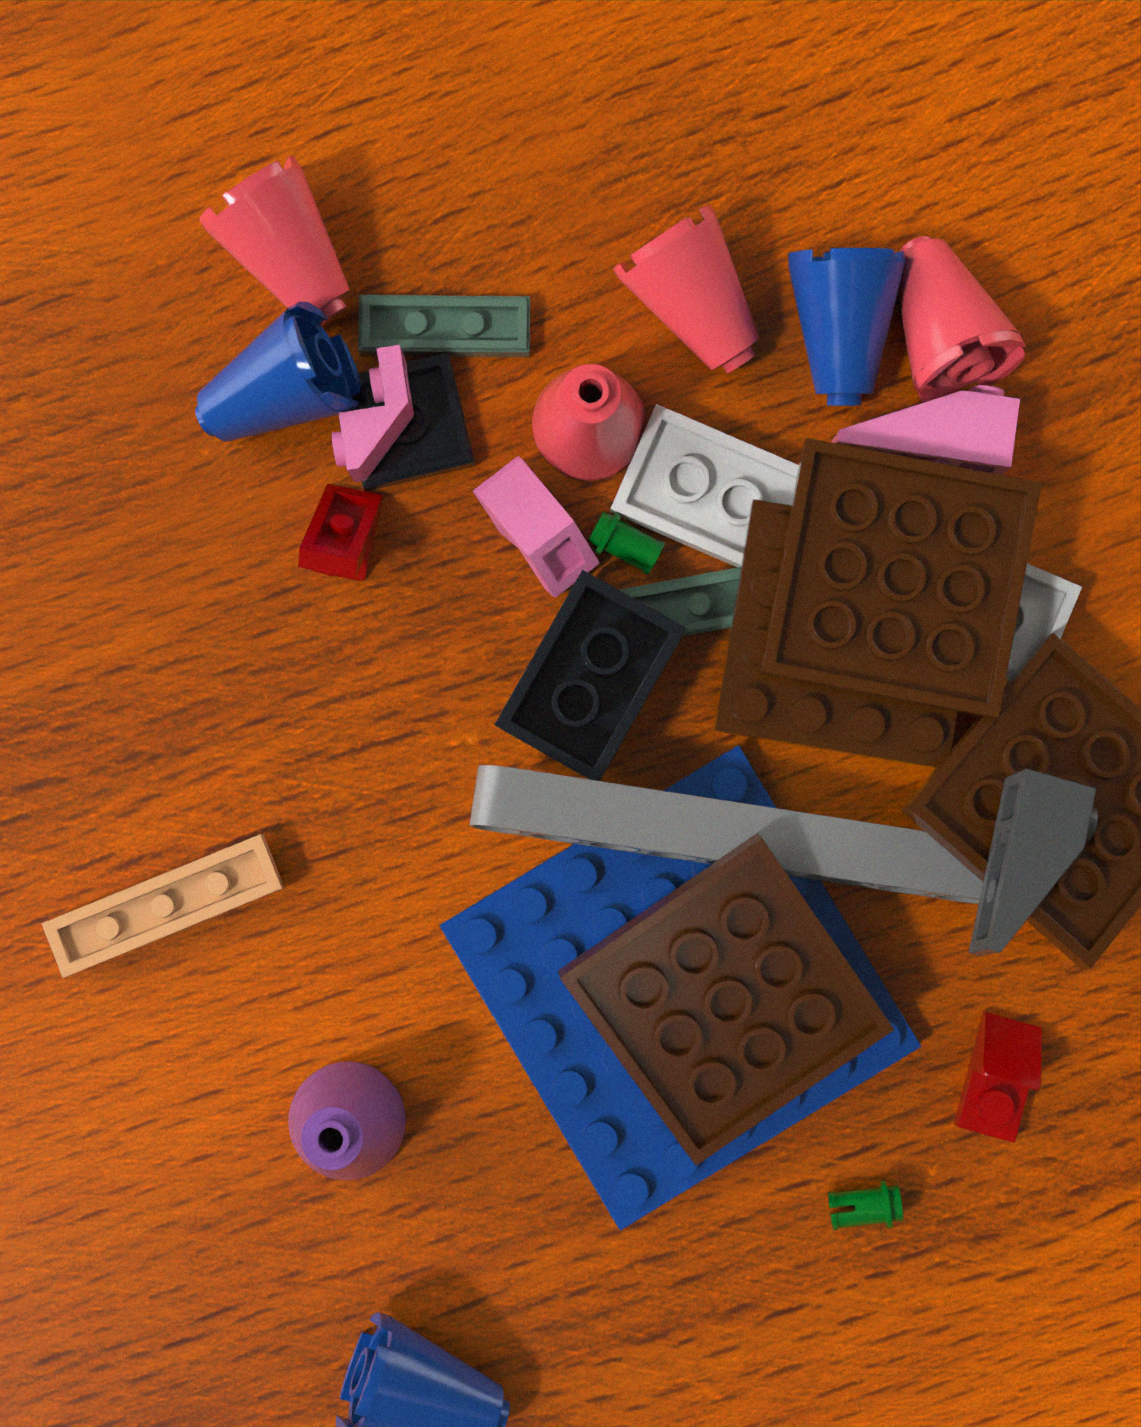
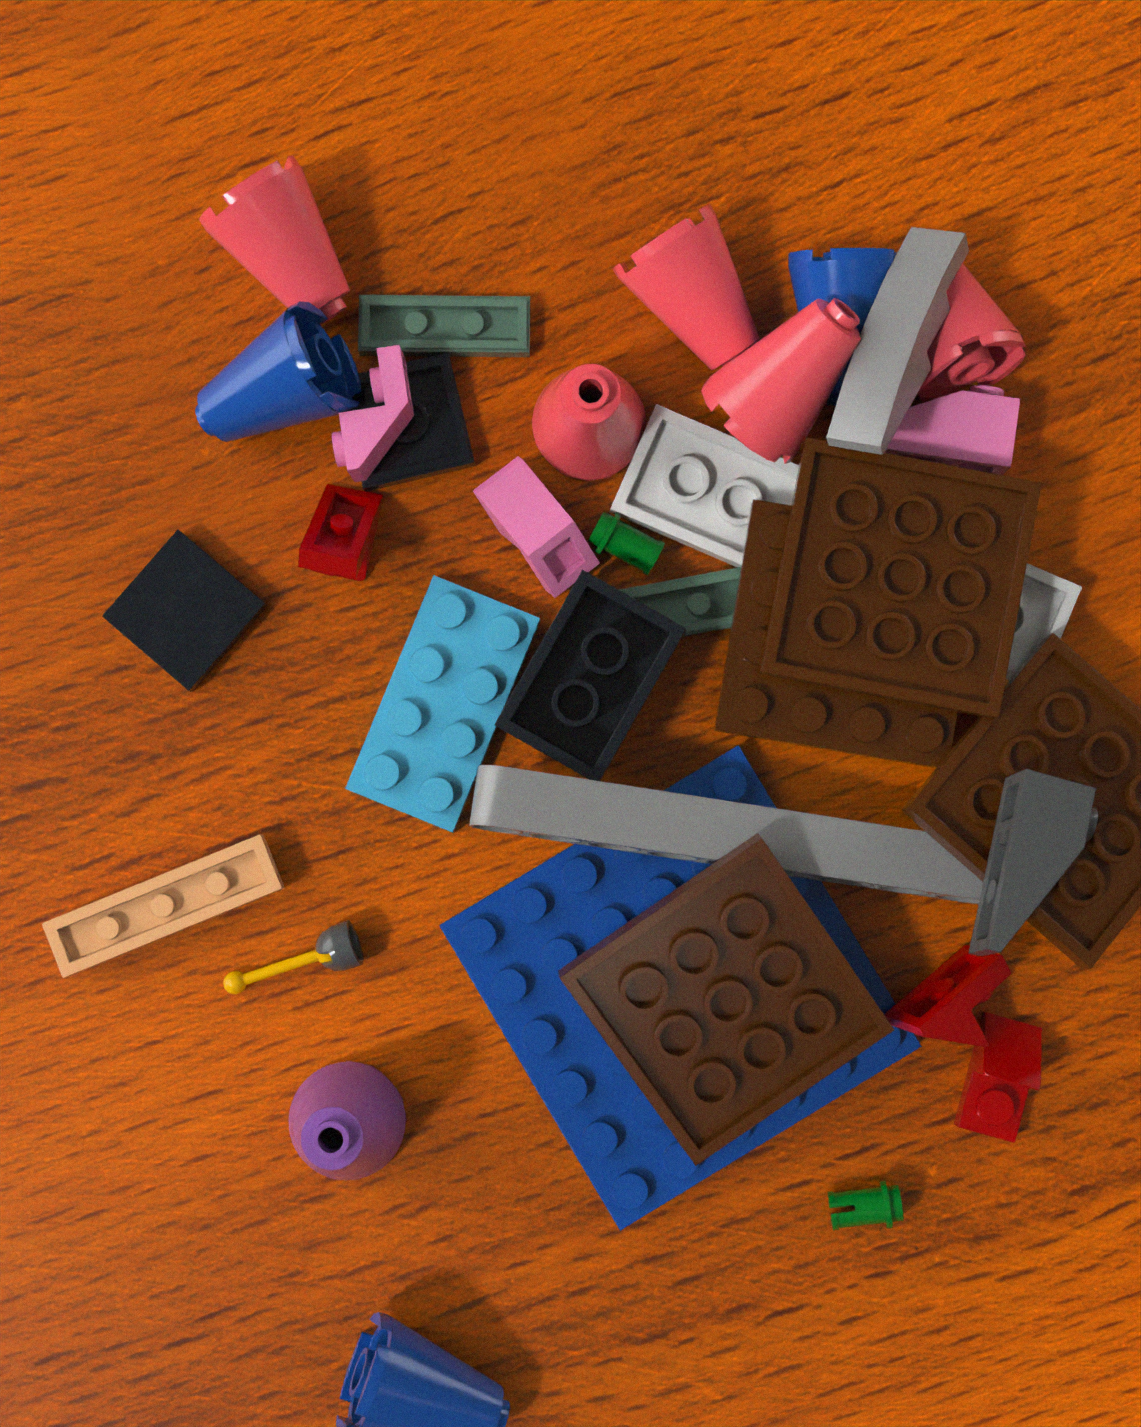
none -> black tile [102,529,268,693]
none -> hinge [223,920,364,994]
none -> medium azure plate [345,575,541,833]
none -> coral cone [701,298,861,464]
none -> light grey slope [826,227,969,455]
none -> red slope [884,945,1012,1047]

